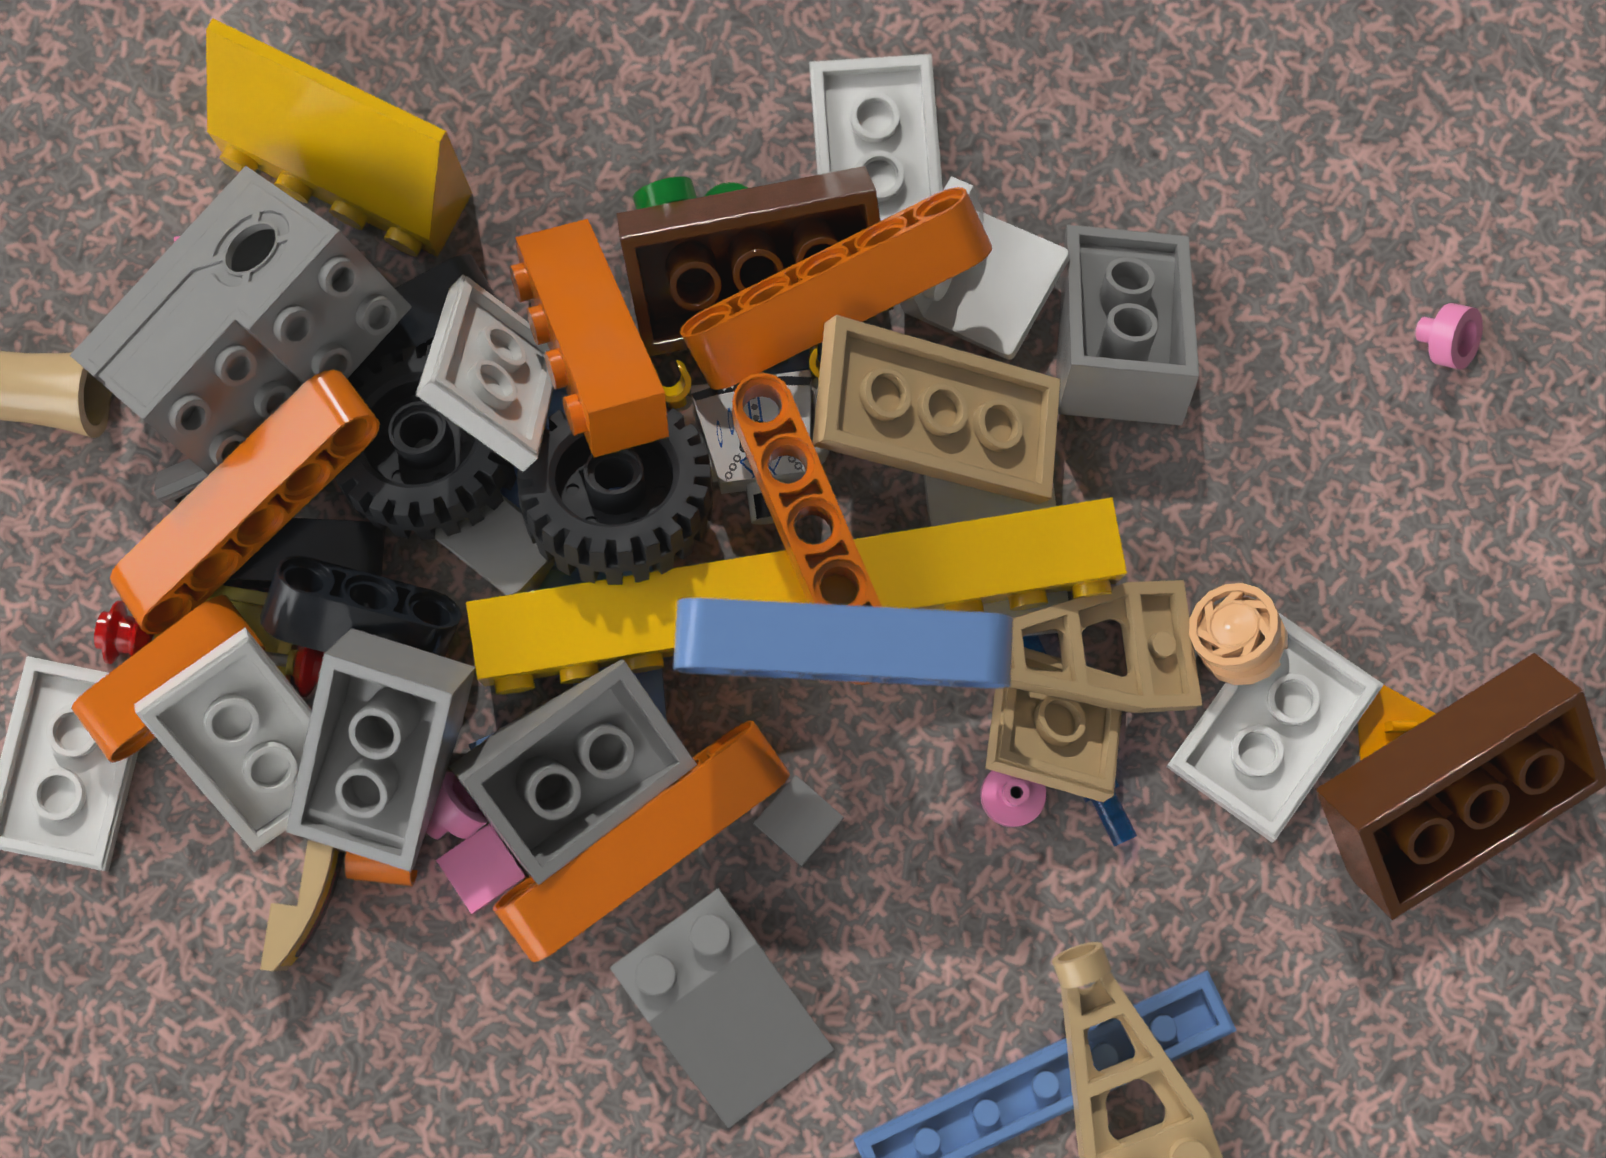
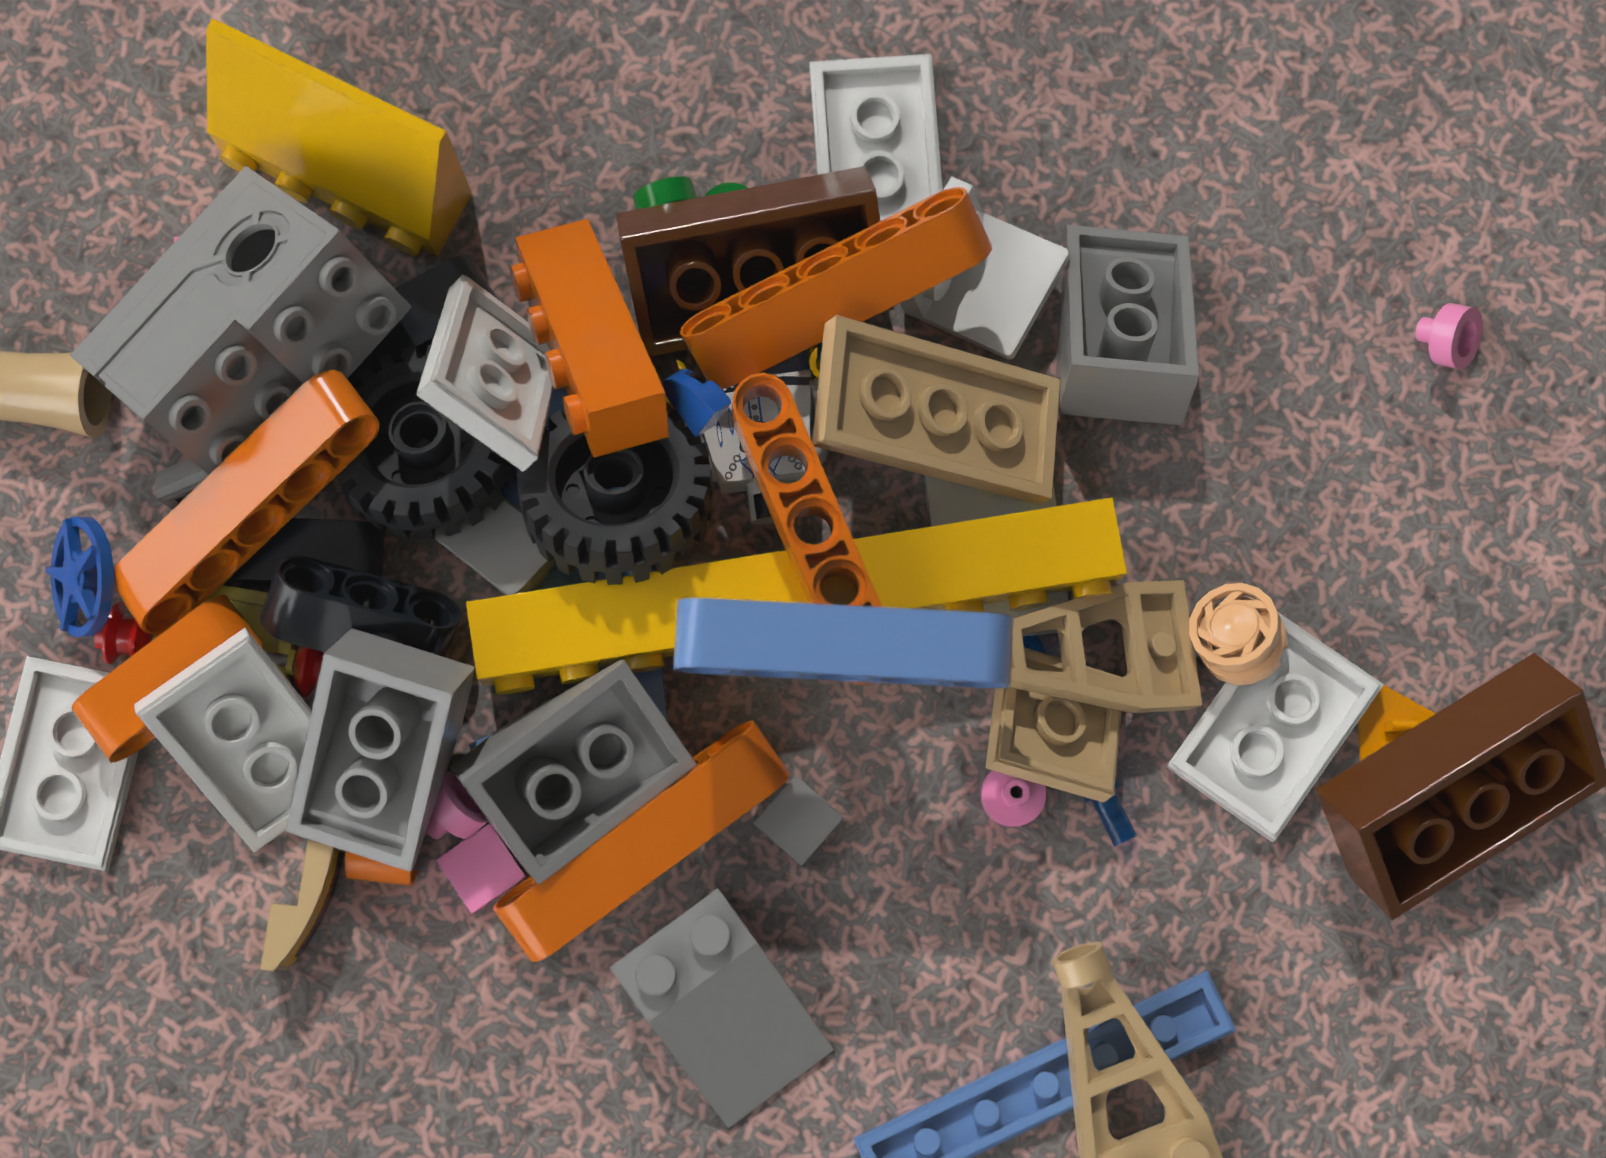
none -> blue wheel [45,516,114,637]
none -> blue tile [661,369,731,437]

